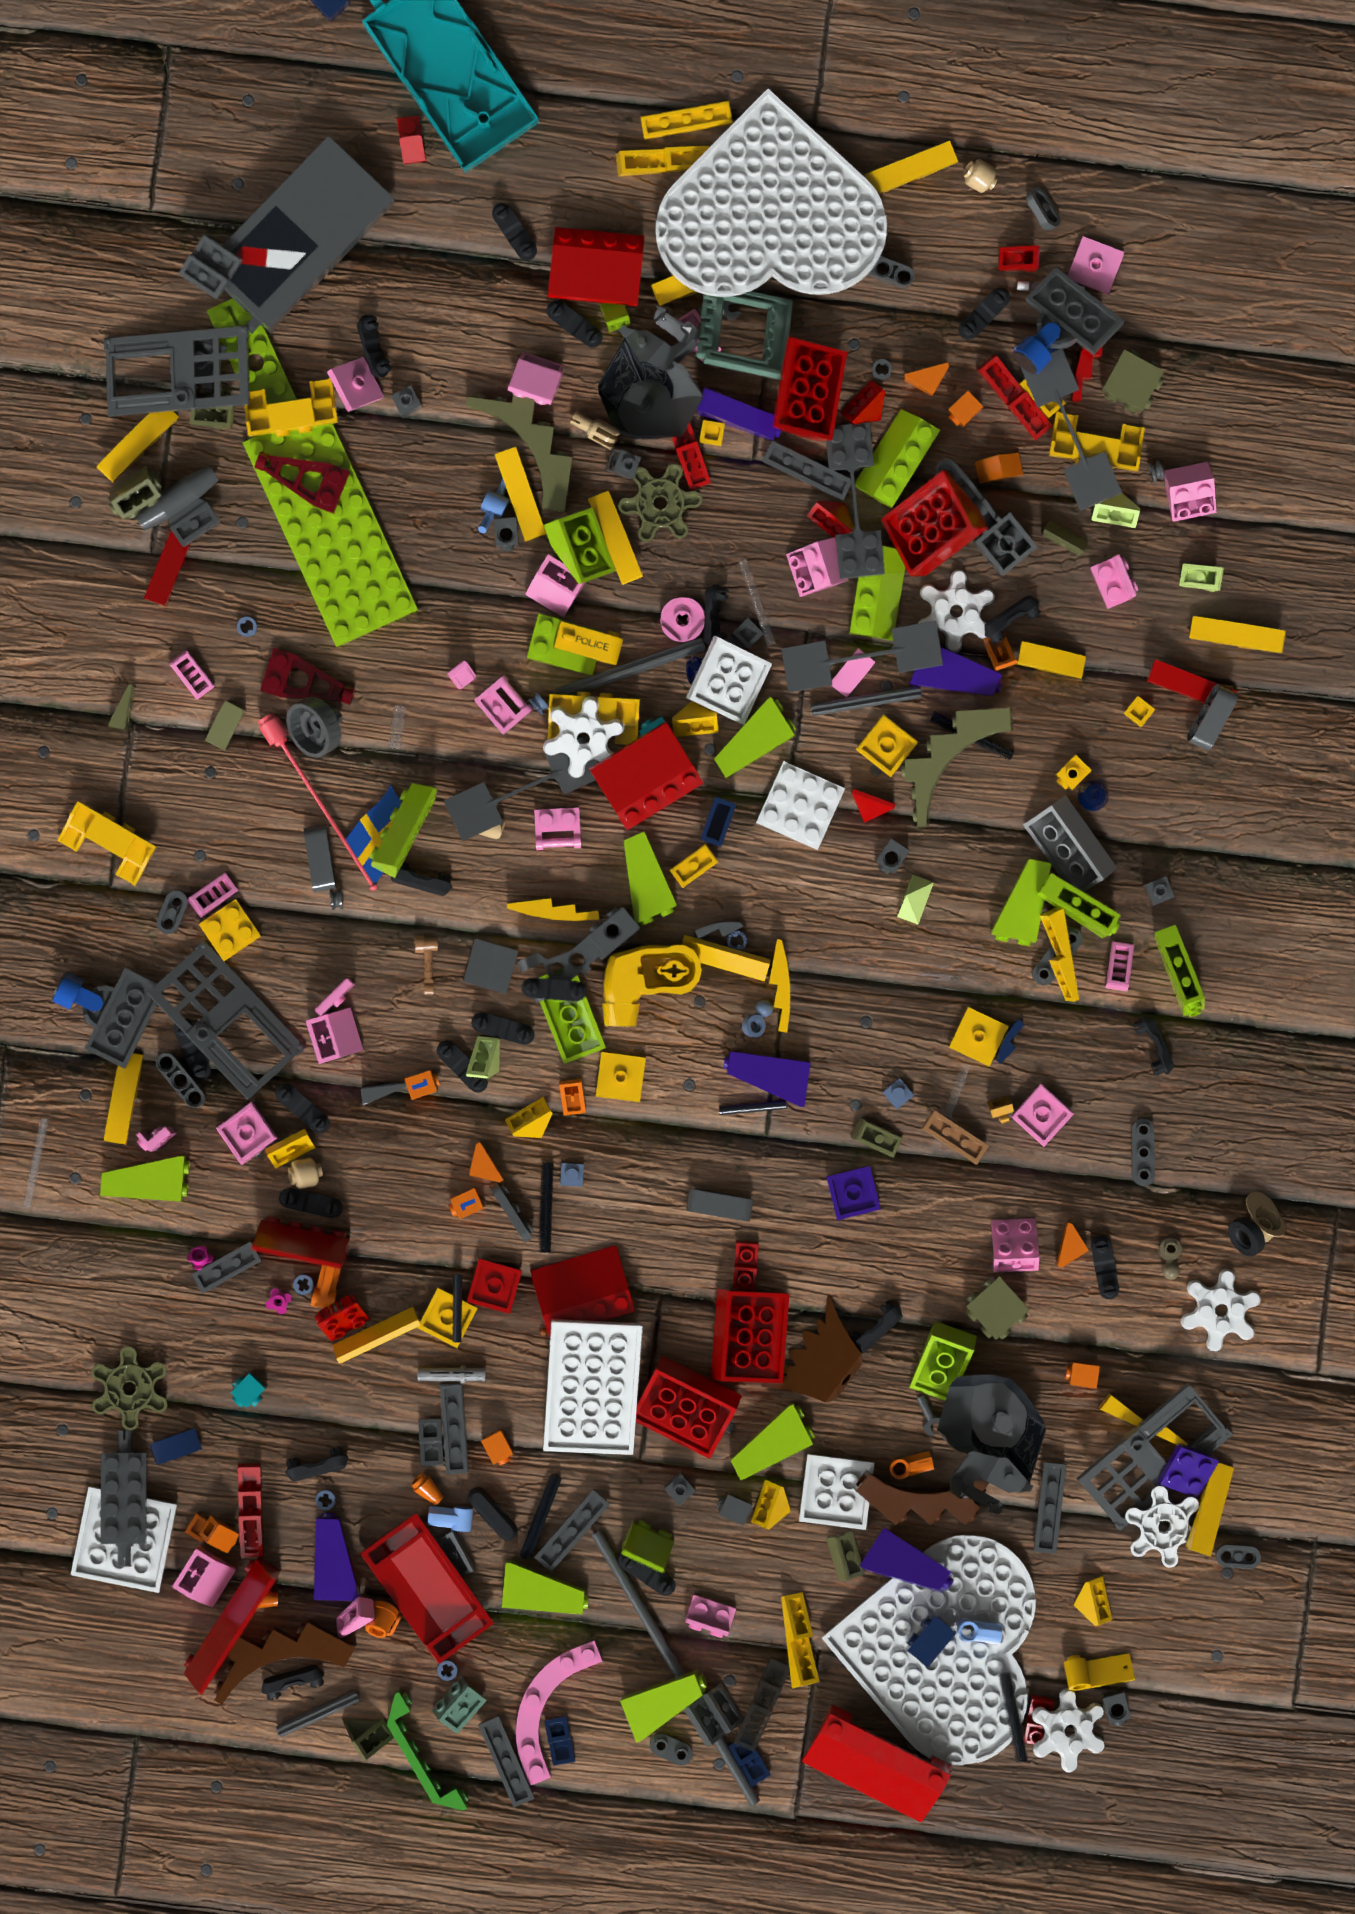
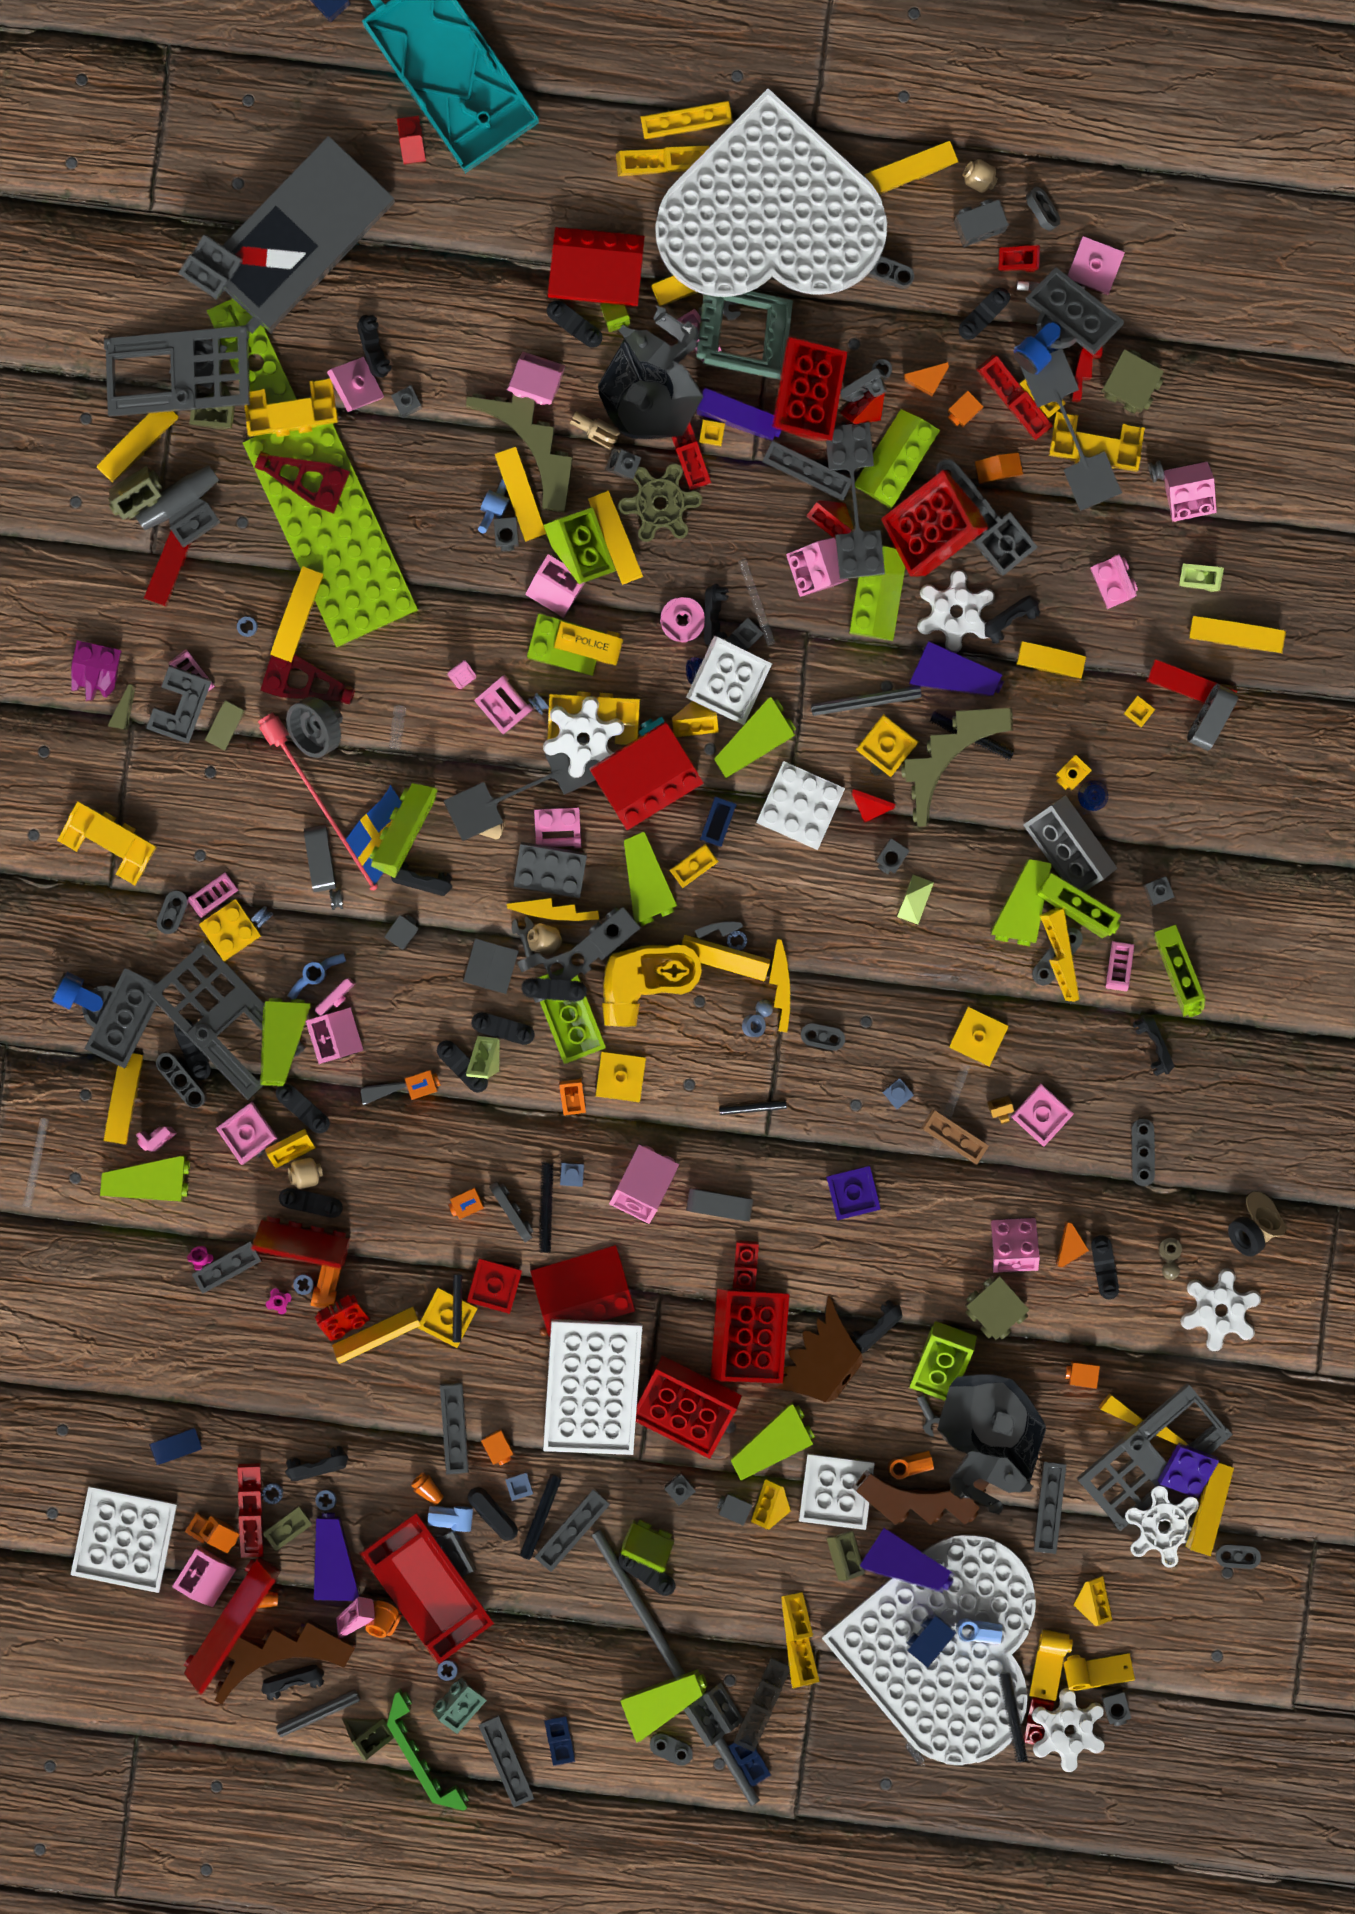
olive plate [91,1346,168,1431] -> none
dark grey plate [100,1430,147,1567] -> none
teal brick [231,1371,267,1408] -> none
medium nougat brick [415,935,438,994] -> none
light grey pin [418,1365,486,1383] -> none
dark grey slope [418,1419,444,1467] -> none
orange slope [469,1141,504,1182] -> none
black piece [492,203,537,261] -> none
lime slope [502,1560,589,1615] -> none
yellow slope [505,1097,553,1138] -> none
bright pink plate [516,1639,603,1786] -> none
dark grey axle [556,637,706,696] -> none
bright pink bracket [685,1594,736,1638] -> none
dark purple slope [723,1051,811,1107] -> none
dark grey hinge [781,621,943,693] -> none
red slope [802,1704,952,1823] -> none
bright pink slope [831,648,875,698] -> none
olive slope [851,1118,903,1158] -> none
orange slope [983,632,1018,672] -> none
dark blue slope [996,1019,1025,1064] -> none
olive slope [1042,521,1088,556] -> none
yellowish green slope [1091,493,1140,528] -> none
none -> magenta plate [71,640,122,701]
none -> dark grey plate [146,665,212,744]
none -> sand blue bush [251,906,273,928]
none -> lime slope [260,998,310,1086]
none -> sand blue bush [262,1483,283,1504]
none -> olive plate [263,1506,313,1551]
none -> yellow slope [270,566,324,662]
none -> medium blue piece [287,953,346,999]
none -> dark grey brick [385,914,419,950]
none -> sand blue plate [505,1472,533,1501]
none -> dark grey bar [511,916,534,958]
none -> dark grey plate [513,842,587,898]
none -> tan head [527,923,562,955]
none -> bright pink slope [609,1145,679,1224]
none -> dark grey plate [801,1023,845,1051]
none -> dark grey hinge [840,368,887,402]
none -> dark grey brick [954,198,1008,248]
none -> yellow door [1029,1629,1073,1701]

